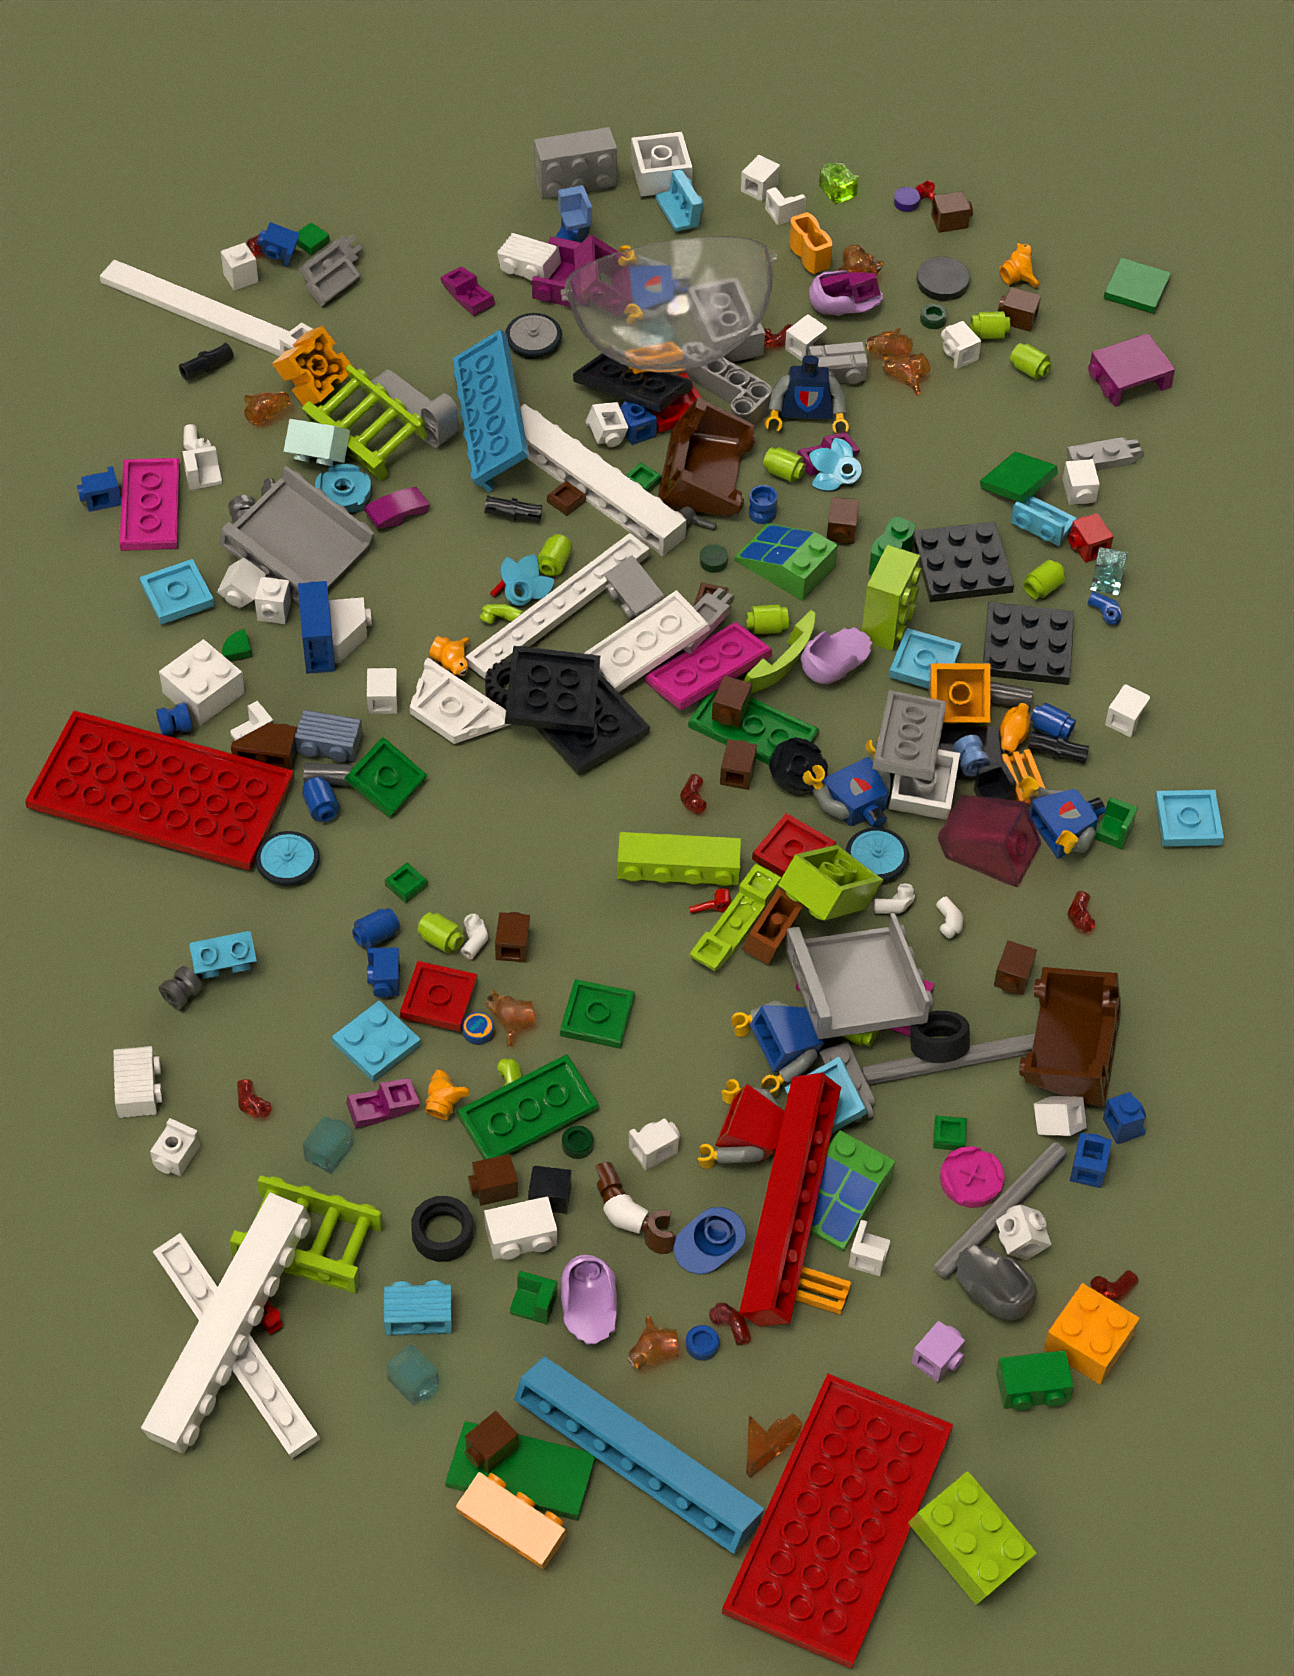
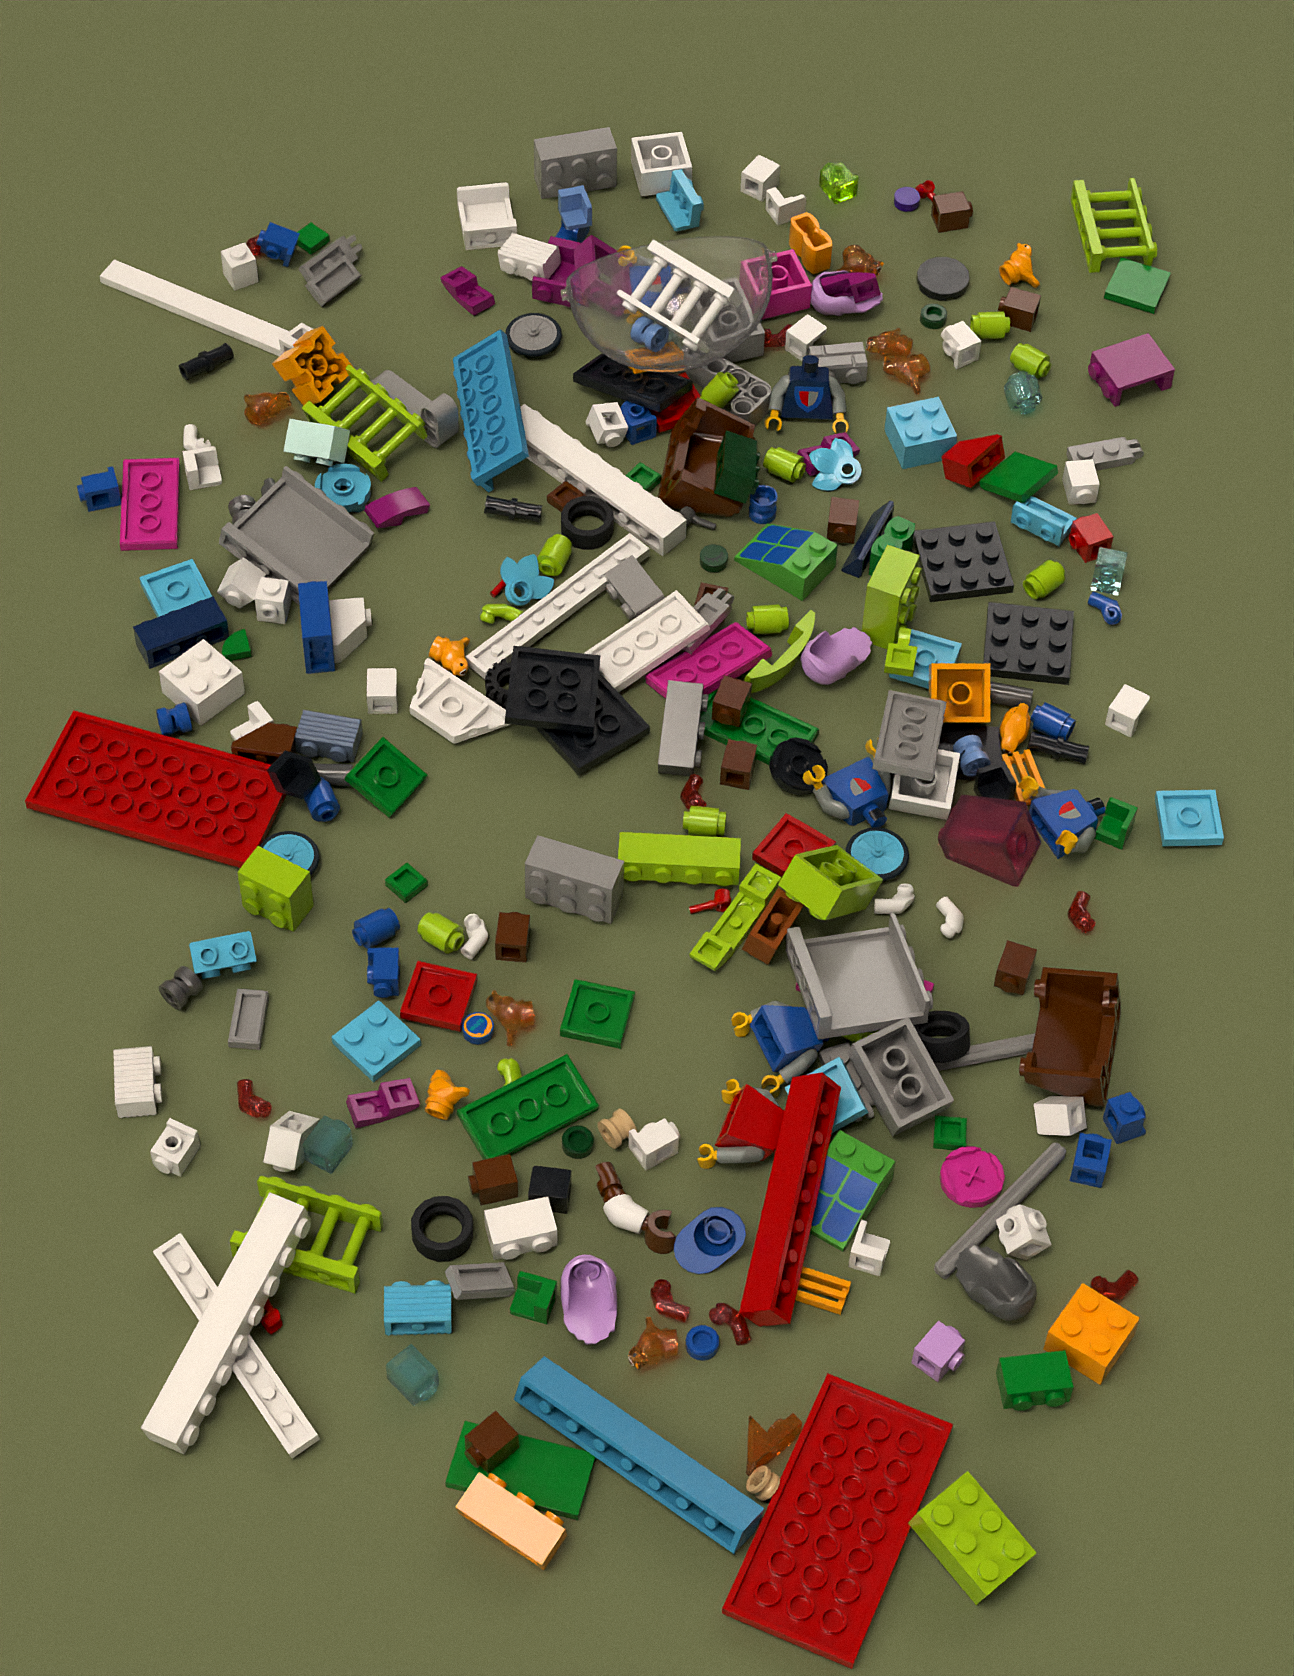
none -> dark blue brick [133,596,229,669]
none -> light grey tile [228,989,269,1050]
none -> lime brick [237,846,314,932]
none -> white slope [263,1111,320,1172]
none -> black panel [267,750,321,799]
none -> light grey tile [445,1262,515,1300]
none -> white panel [457,182,517,250]
none -> light grey brick [525,835,624,924]
none -> black tyre [561,496,614,550]
none -> tan wheel [598,1108,637,1149]
none -> white fence [616,239,744,353]
none -> medium blue wheel [630,316,669,352]
none -> clear red arm [650,1279,691,1323]
none -> brick [658,680,709,777]
none -> lime brick [683,806,726,837]
none -> lime brick [700,372,739,409]
none -> dark green brick [714,430,760,504]
none -> dark pink brick [742,249,812,320]
none -> tan bush [746,1465,780,1501]
none -> dark blue slope [841,501,894,578]
none -> light grey brick [847,1016,954,1137]
none -> medium azure brick [884,397,957,469]
none -> lime plate [884,627,917,677]
none -> red slope [941,434,1005,488]
none -> clear light blue head [1004,371,1042,414]
none -> lime fence [1070,178,1157,273]

